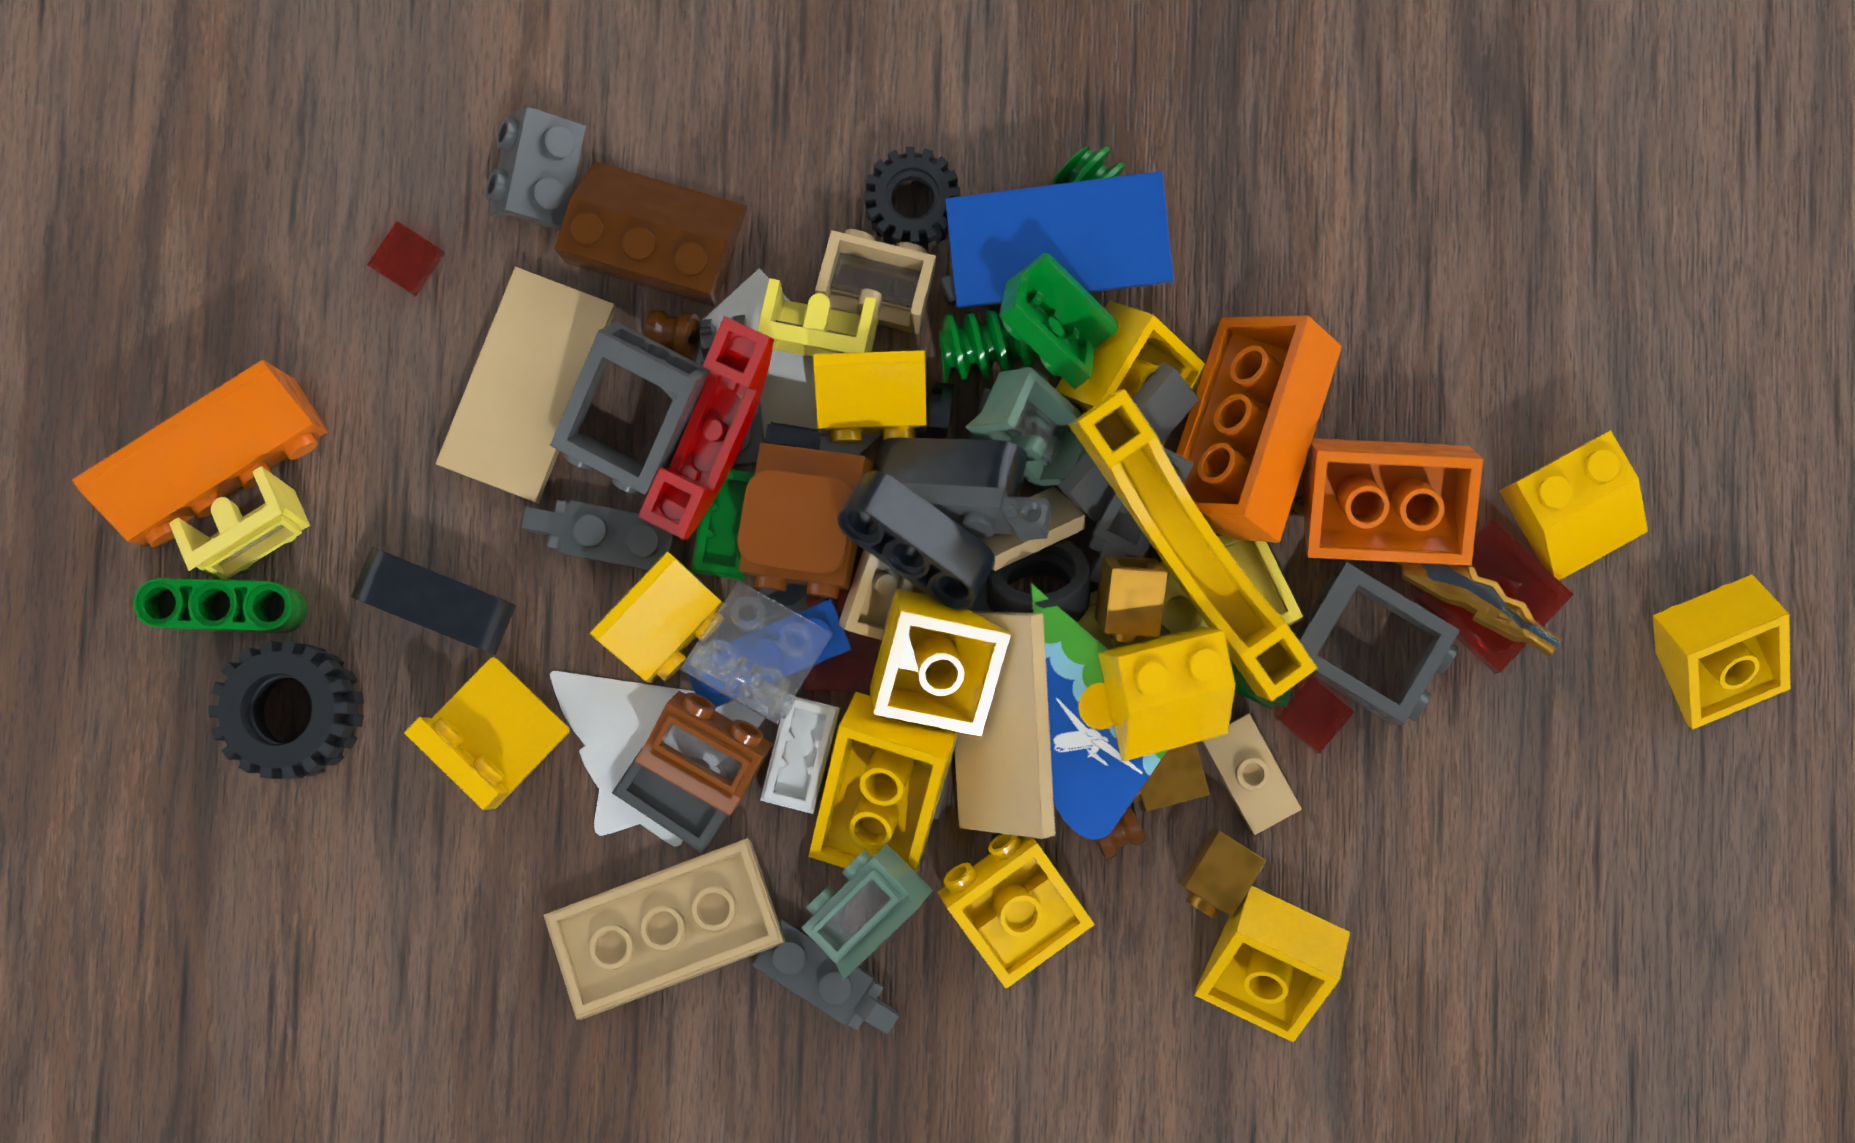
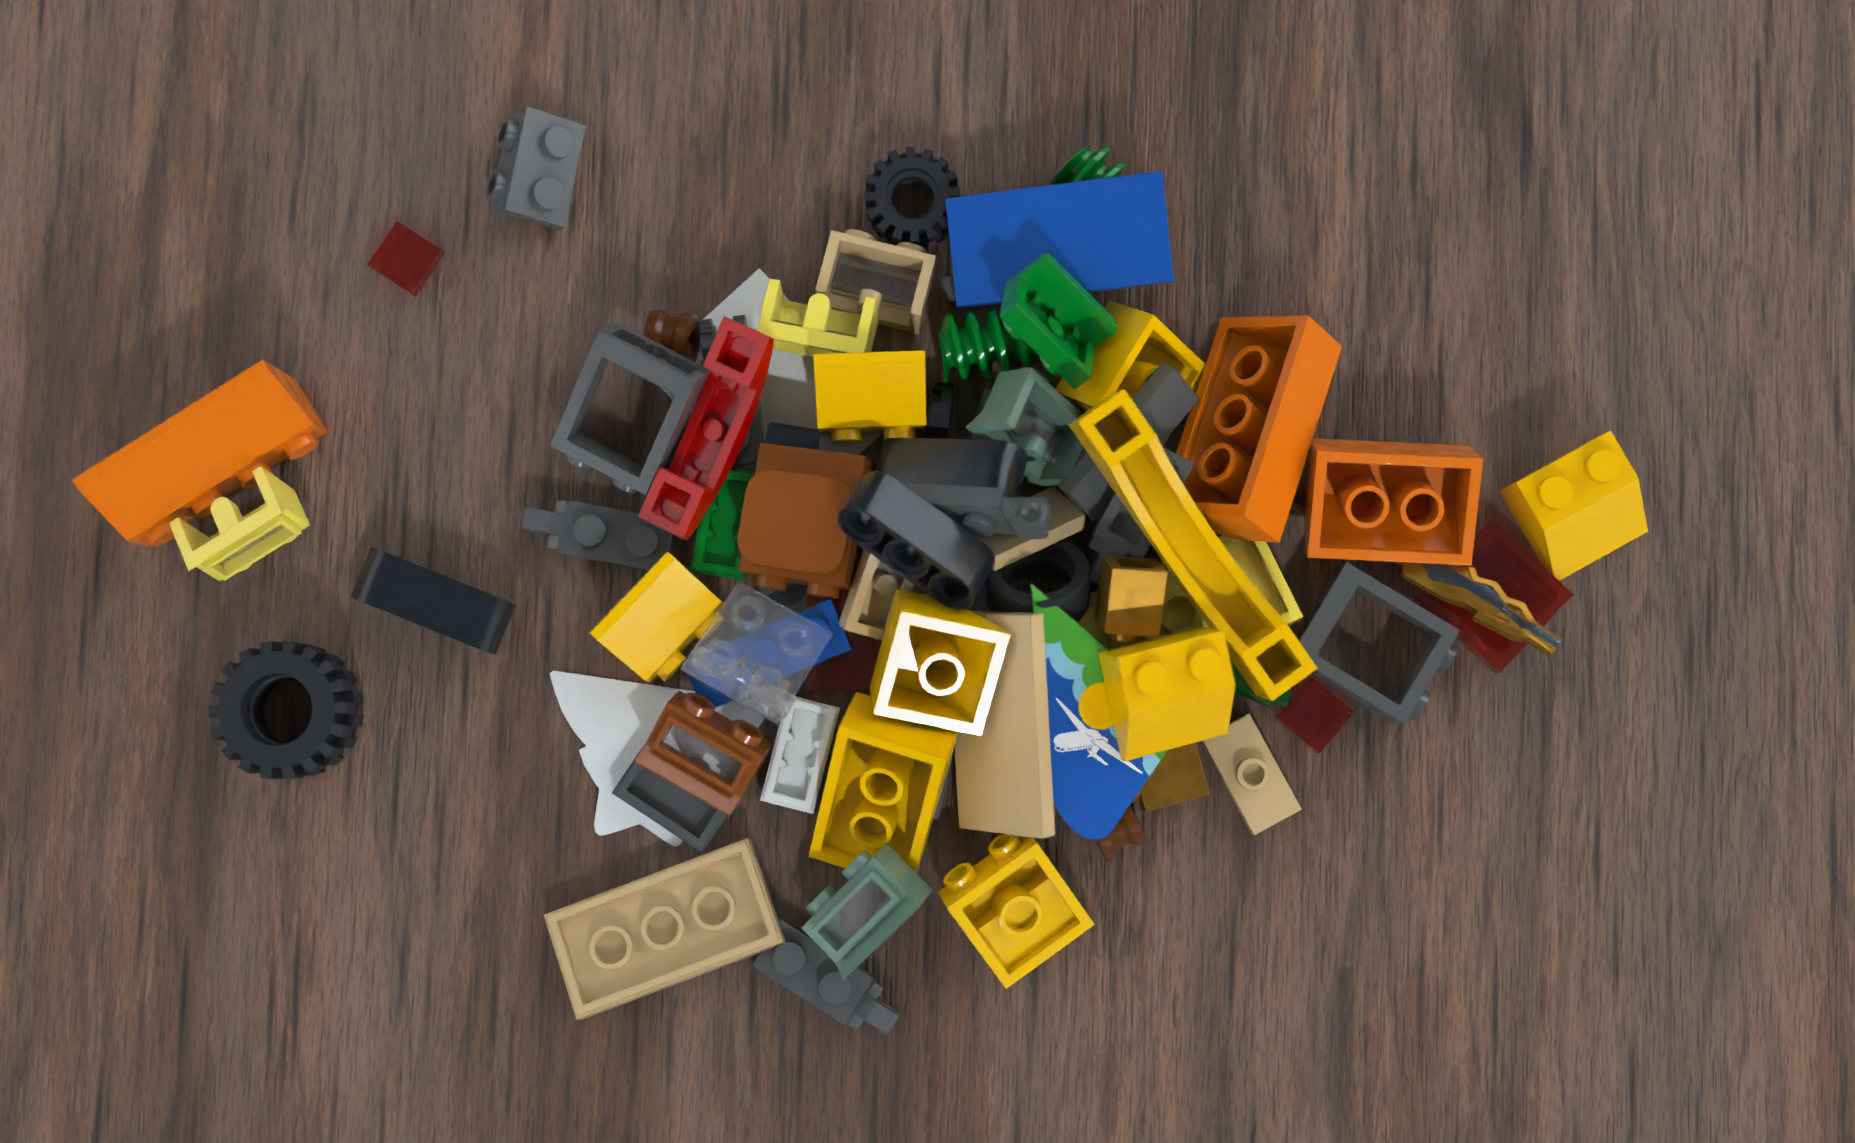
green beam [133,578,307,634] -> none
yellow bracket [404,657,570,810] -> none
tan tile [436,267,617,504] -> none
reddish brown slope [554,161,747,307] -> none
pearl gold brick [1179,829,1267,919] -> none
yellow slope [1194,886,1350,1043] -> none
yellow slope [1653,574,1790,730] -> none

